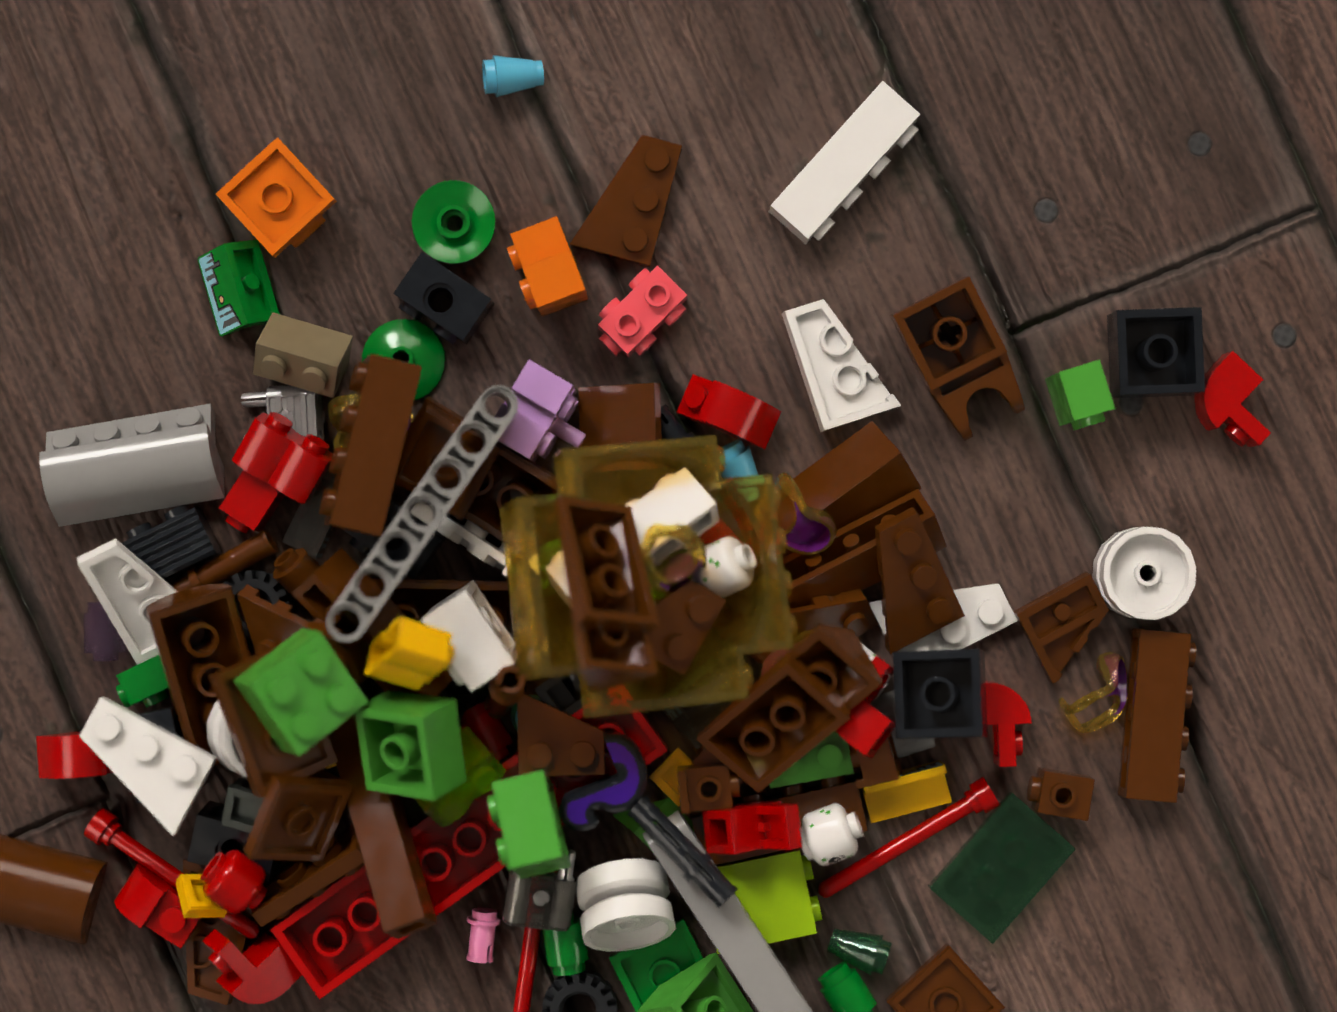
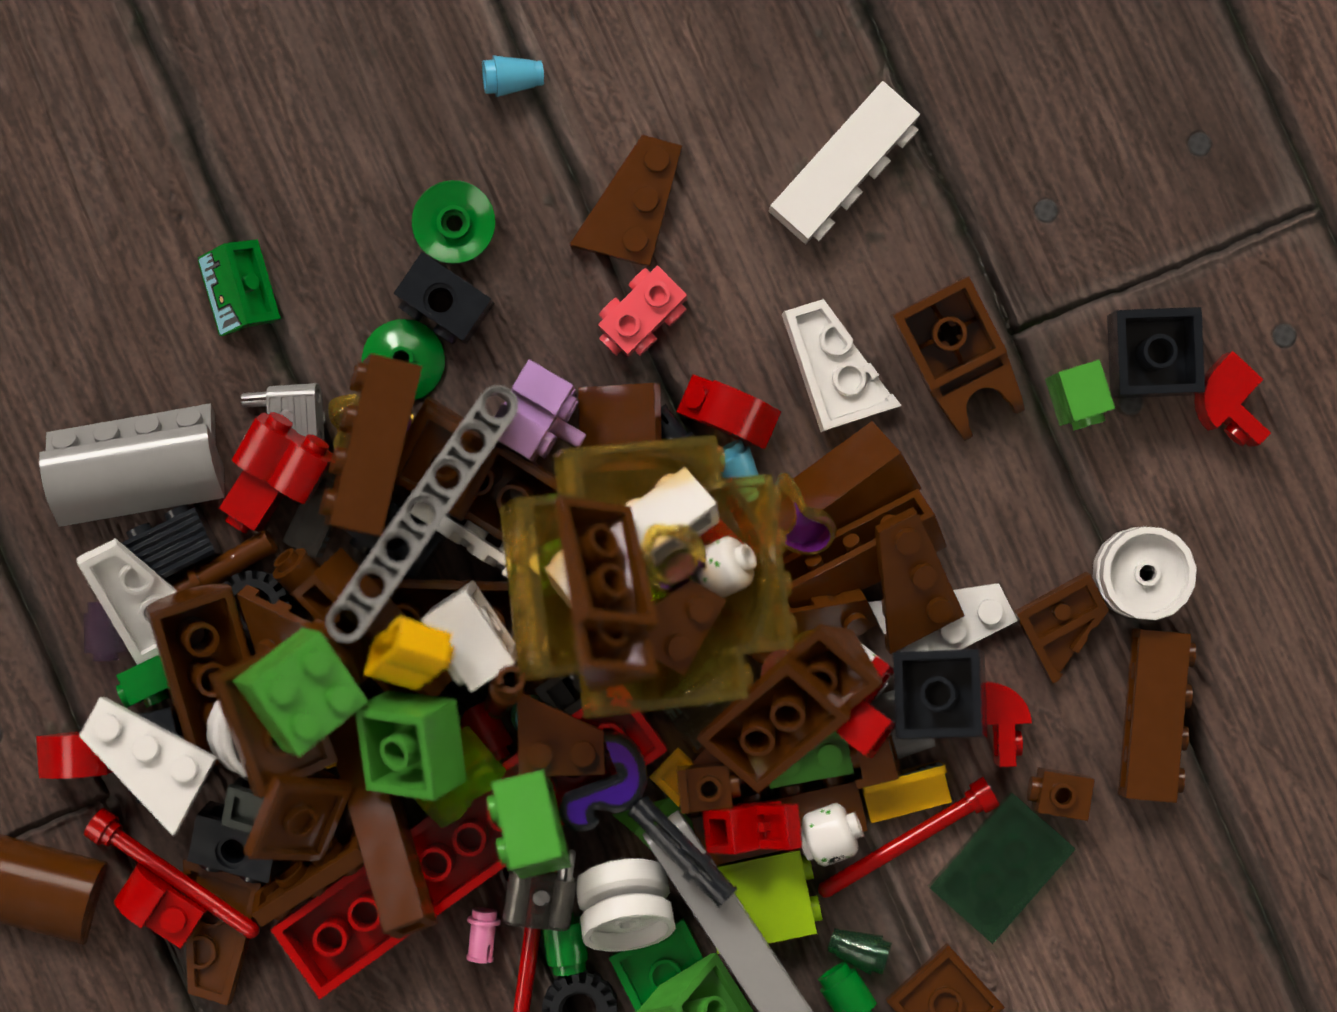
yellow tile [175,874,227,918] -> none
red head [200,850,267,914] -> none
red brick [202,929,302,1004] -> none
orange panel [216,137,337,258] -> none
dark tan brick [253,312,353,398] -> none
orange brick [506,216,588,317] -> none
clear yellow piece [1058,651,1128,733] -> none

